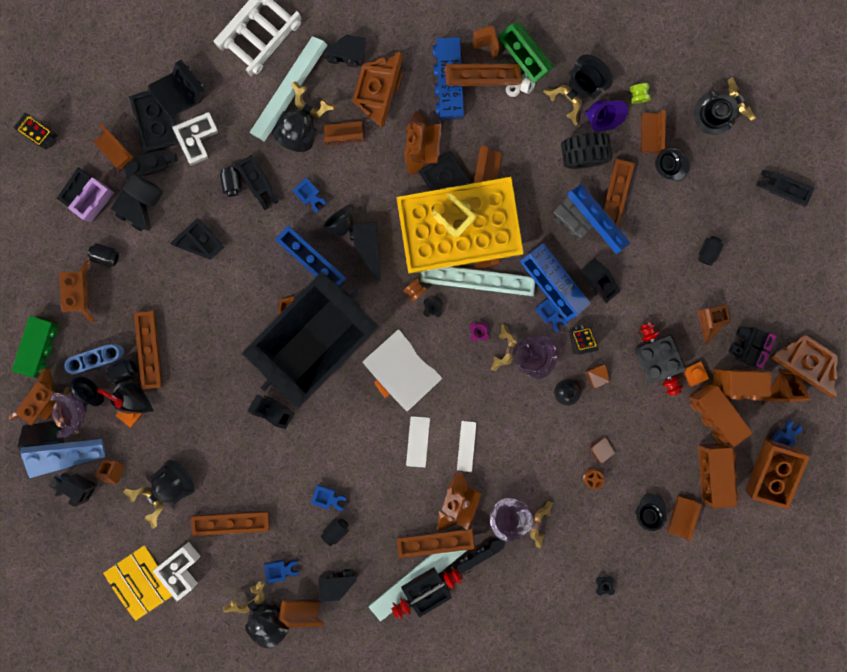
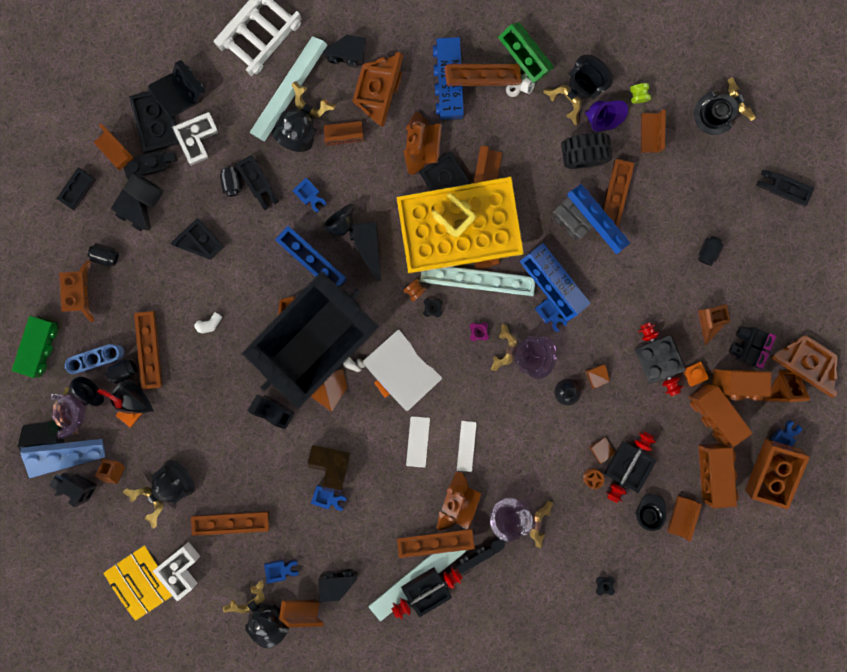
dark orange piece [8,369,61,426] -> none
black slope [13,112,58,150] -> none
lavender brick [68,177,115,222] -> none
black brick [321,518,349,546] -> none
dark orange panel [472,26,499,60] -> none
black slope [569,325,599,355] -> none
black slope [580,258,620,303] -> none
black hat [655,148,690,181] -> none
none -> white arm [194,312,223,333]
none -> dark brown brick [307,445,350,494]
none -> dark orange slope [311,369,347,412]
none -> white arm [343,357,365,372]
none -> black plate [604,431,657,503]

